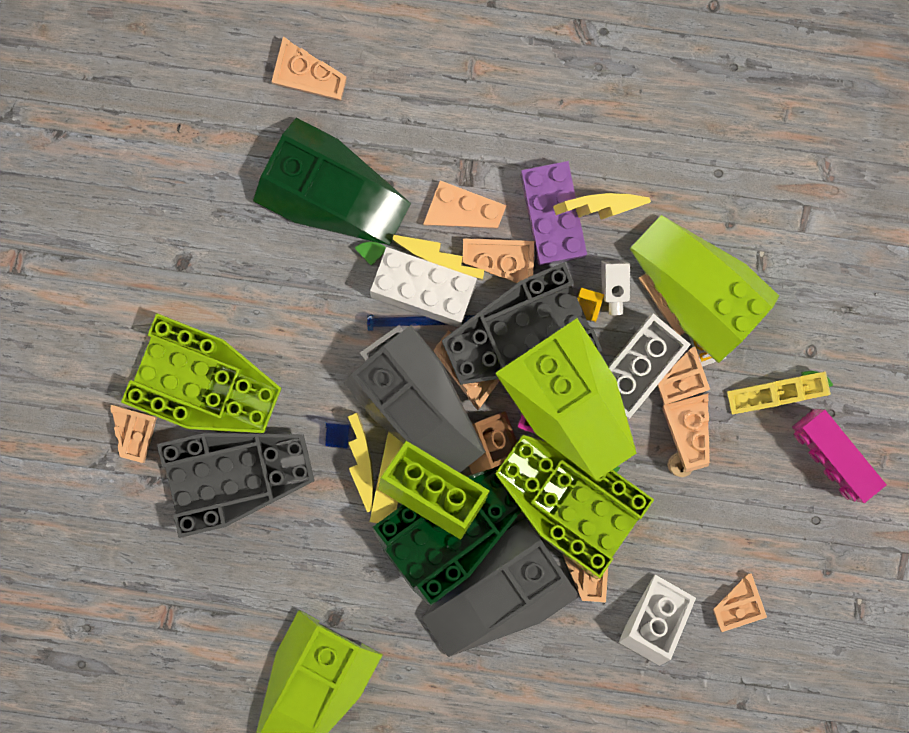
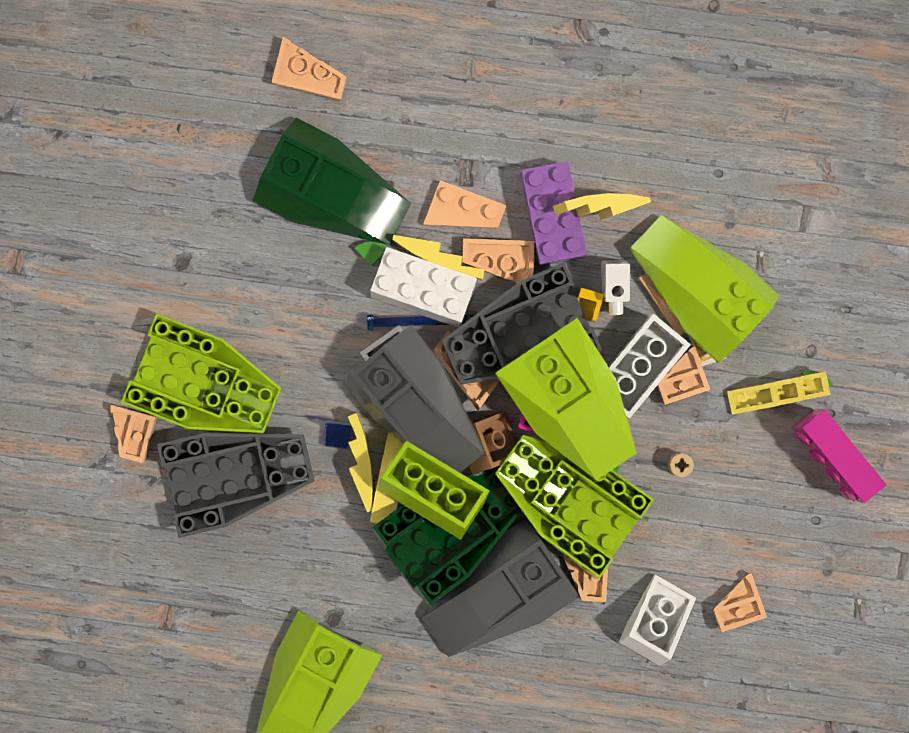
light nougat wing [662,394,710,472] -> none

